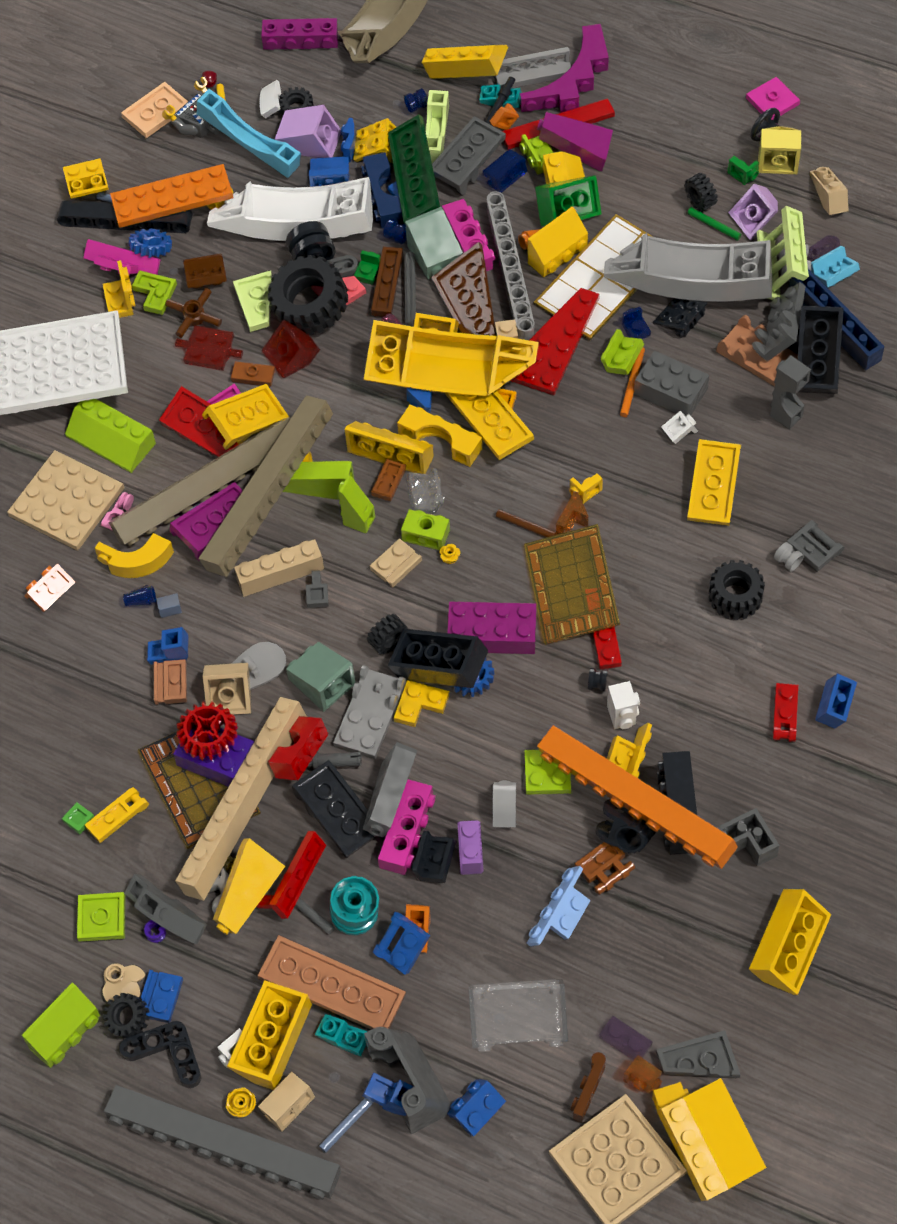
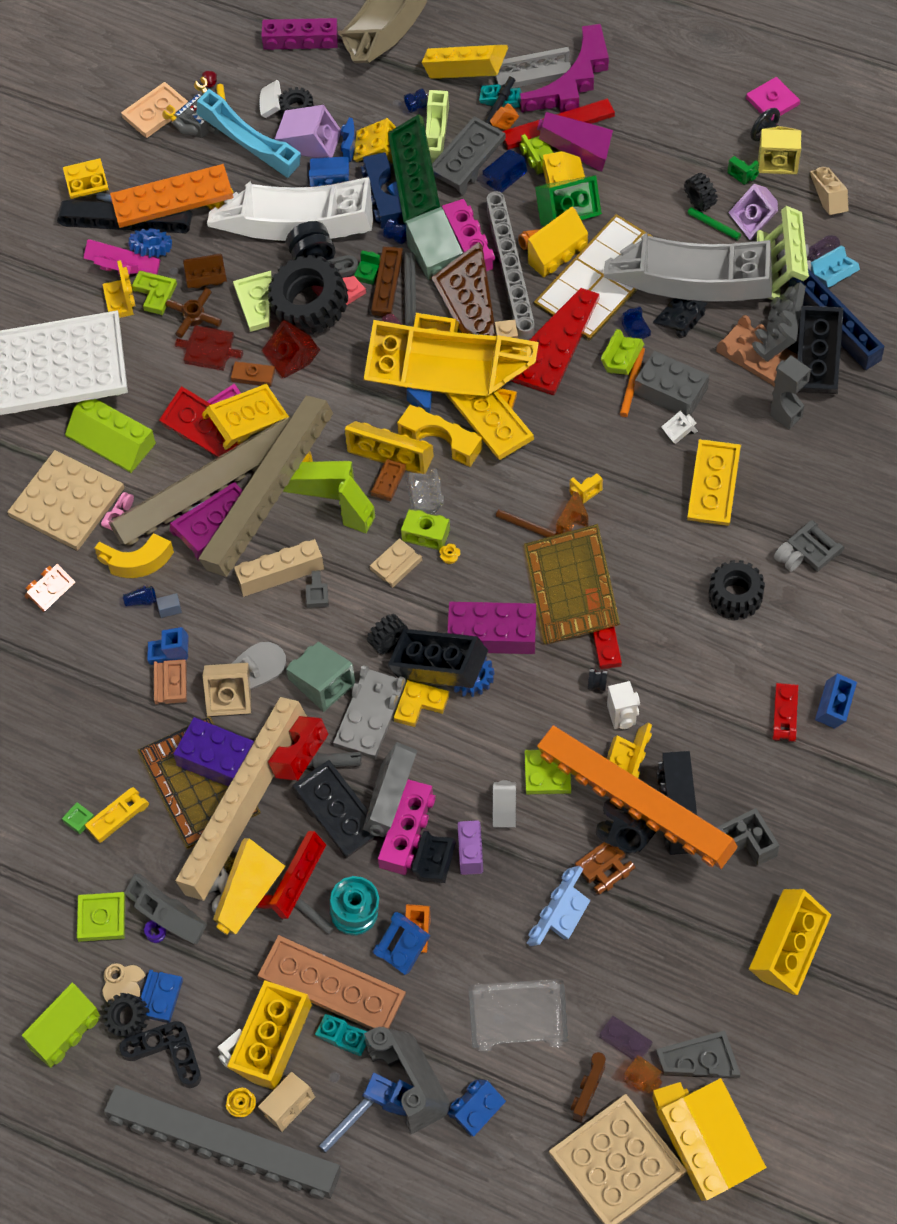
red gear [177,701,238,761] -> none

